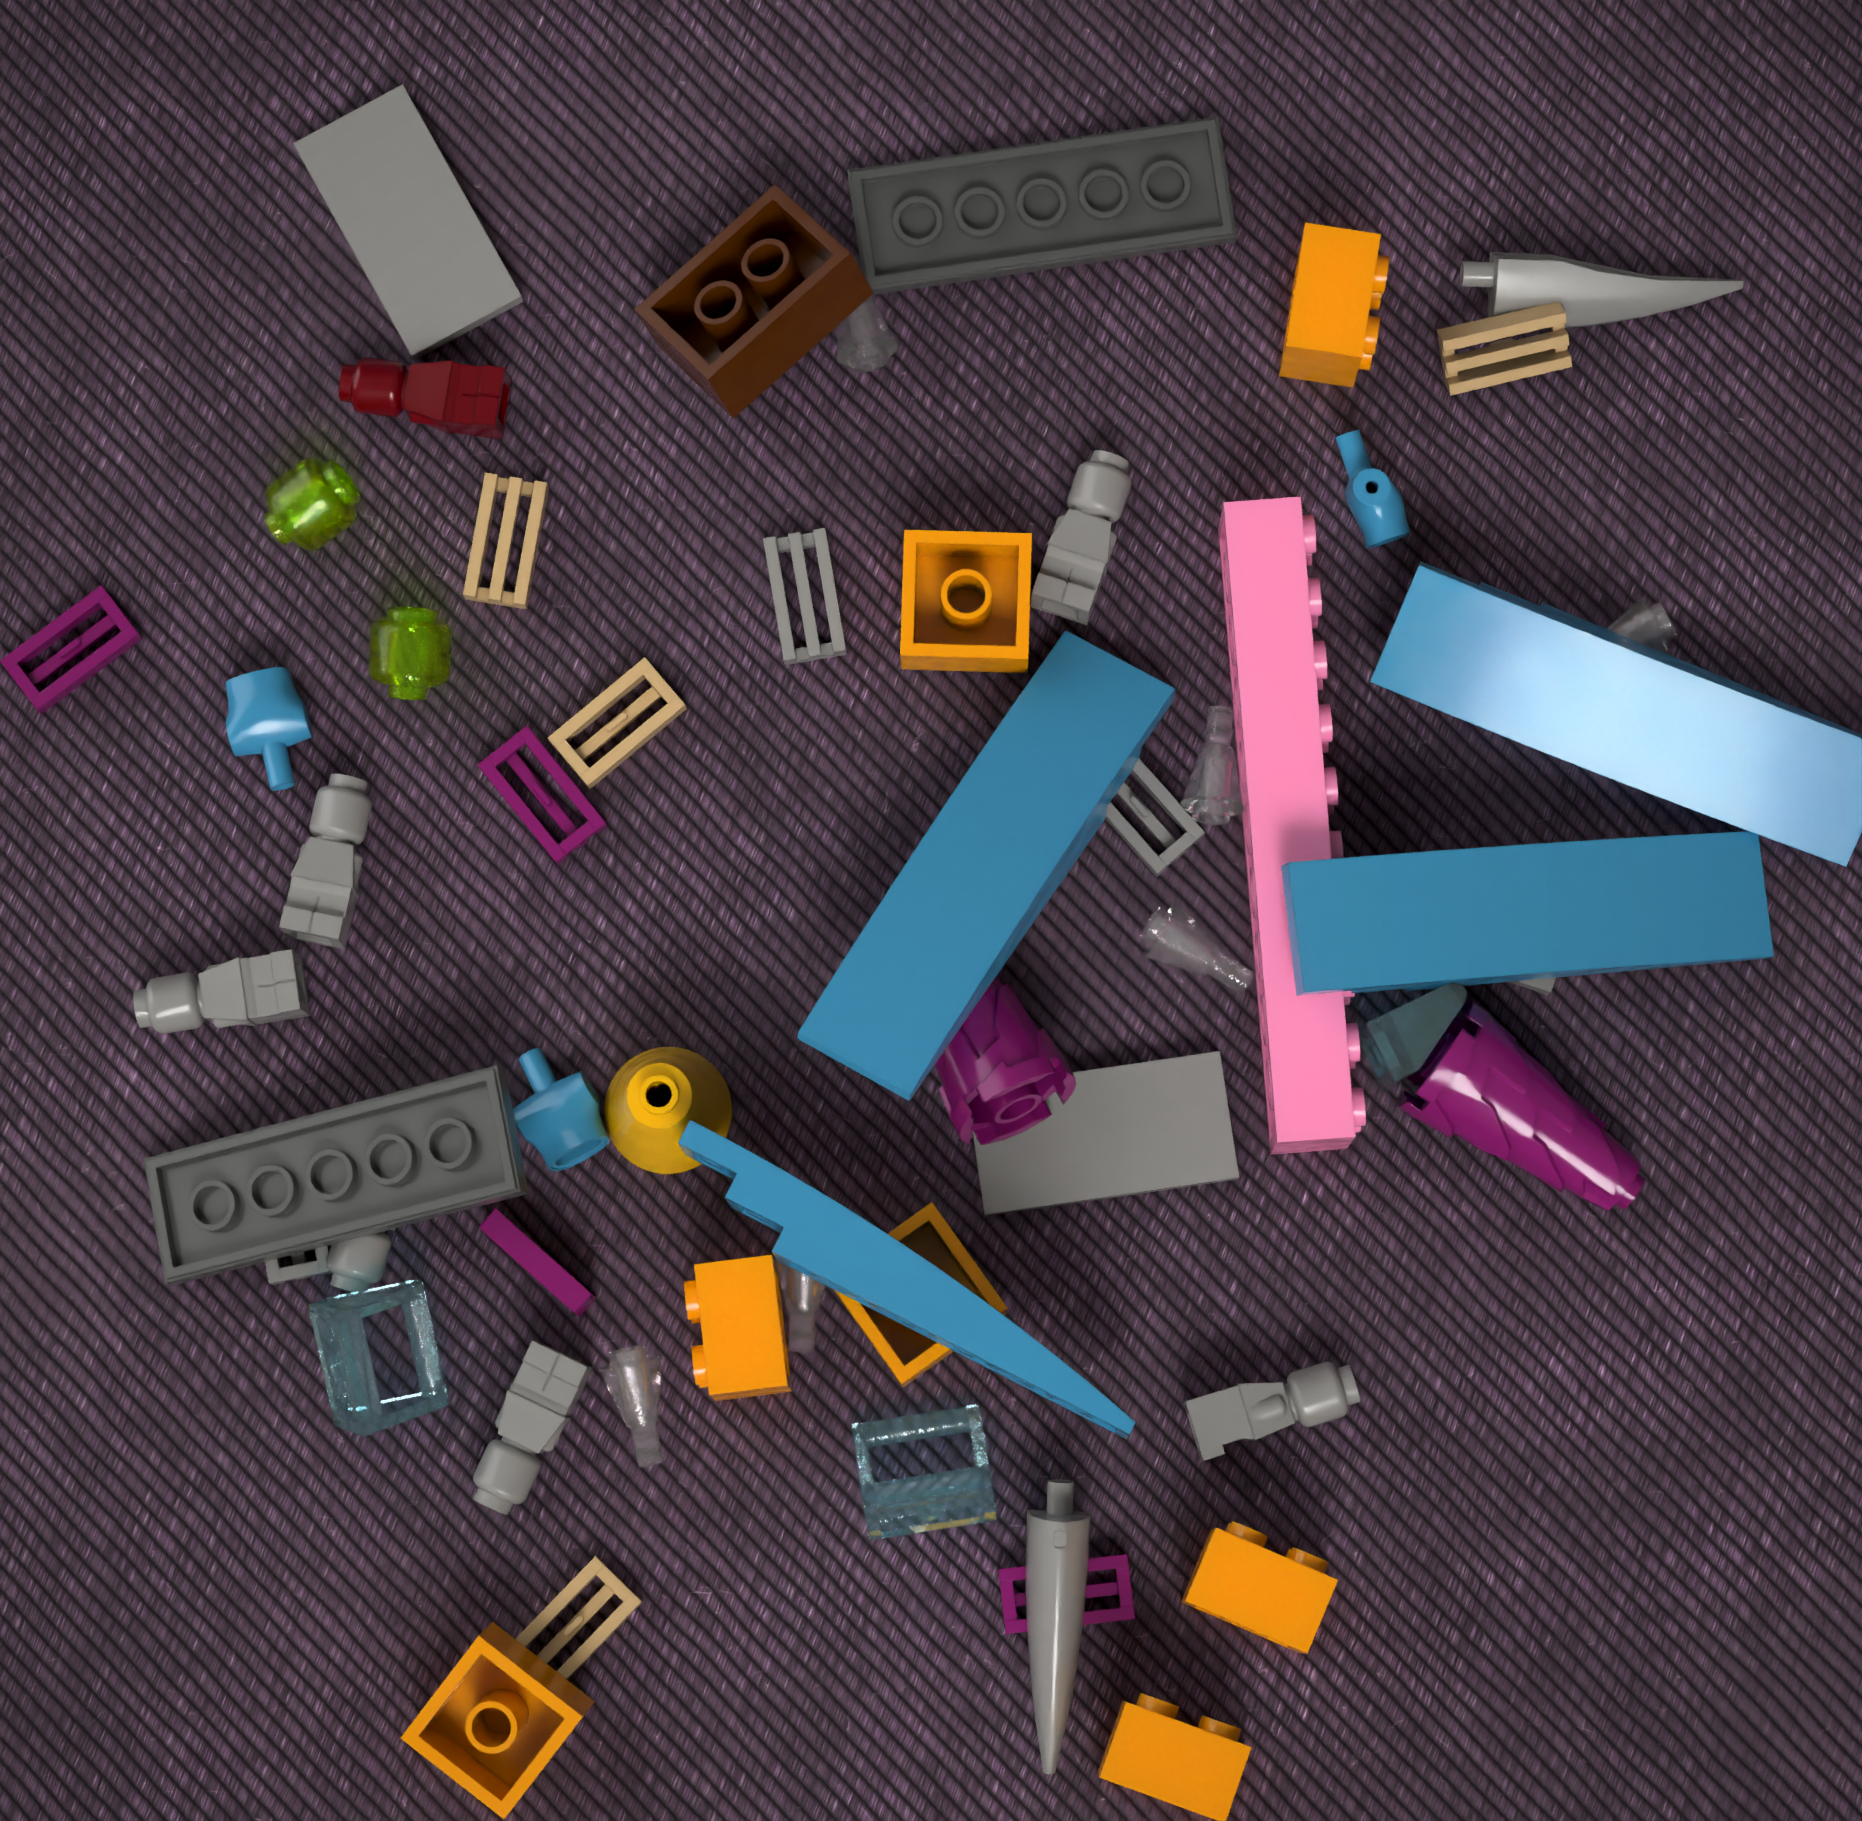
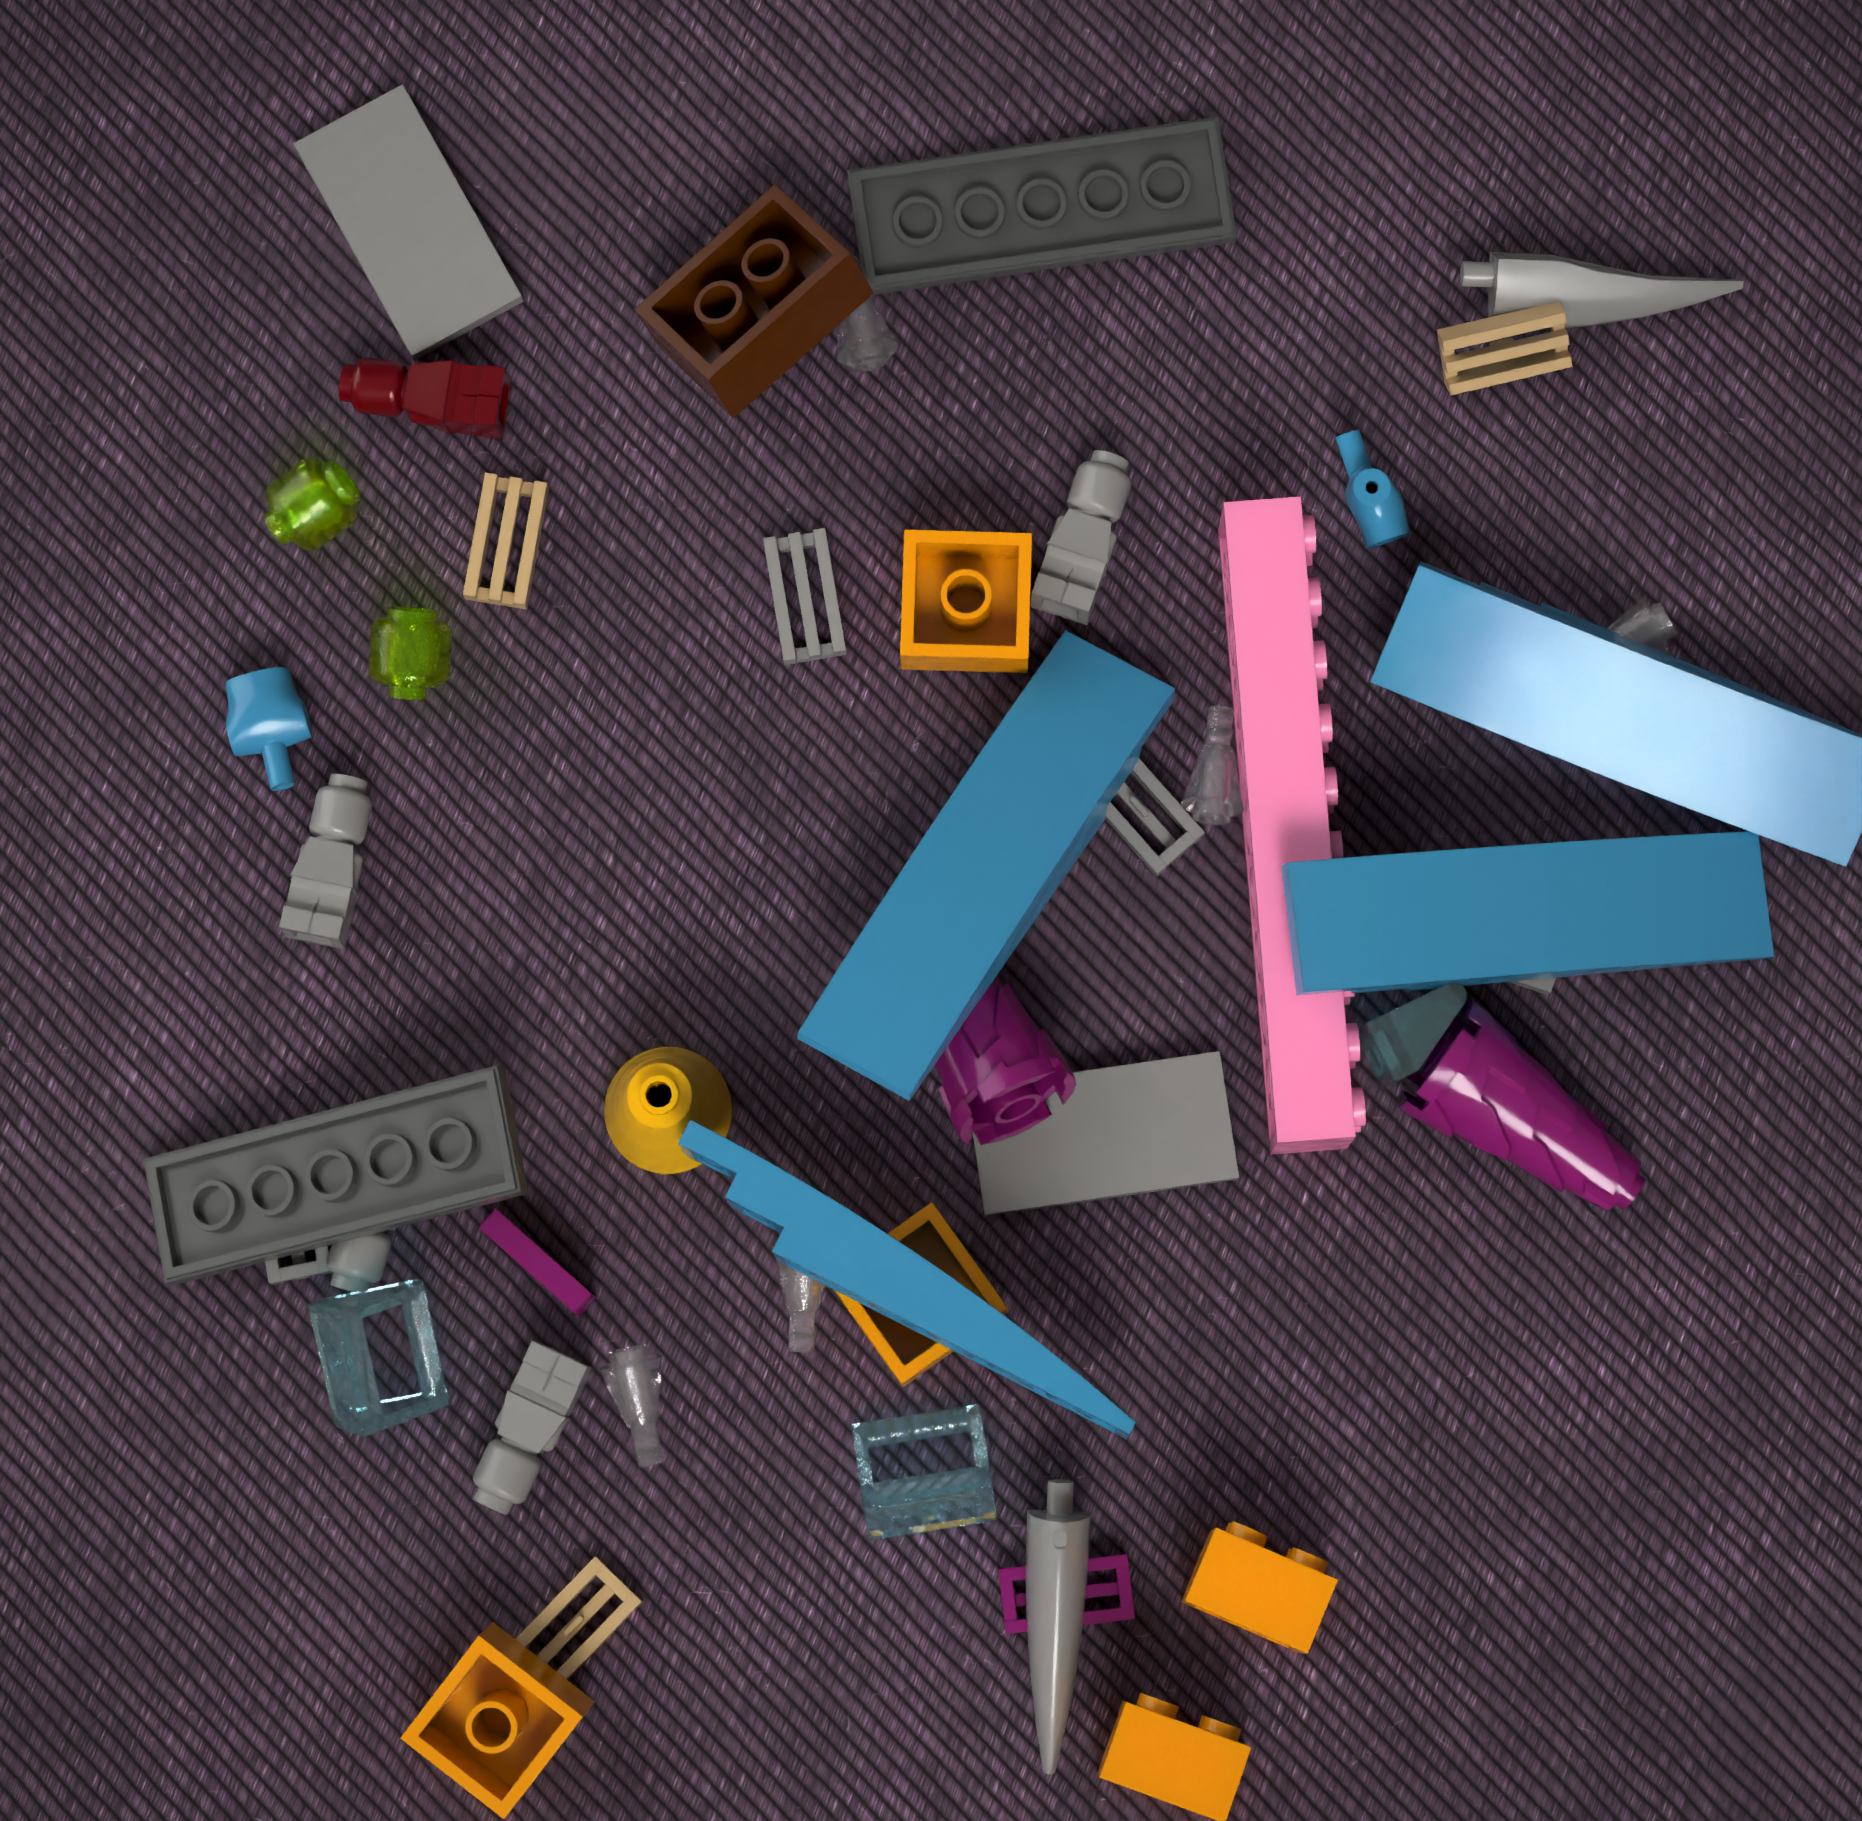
magenta tile [0,585,143,714] -> none
light grey piece [133,949,310,1034] -> none
magenta tile [477,726,608,866] -> none
dark azure piece [513,1048,609,1171] -> none
tan tile [548,657,687,790] -> none
light orange brick [684,1255,792,1401] -> none
clear cone [1139,902,1255,994] -> none
light grey piece [1184,1361,1360,1462] -> none
light orange brick [1279,222,1390,388] -> none

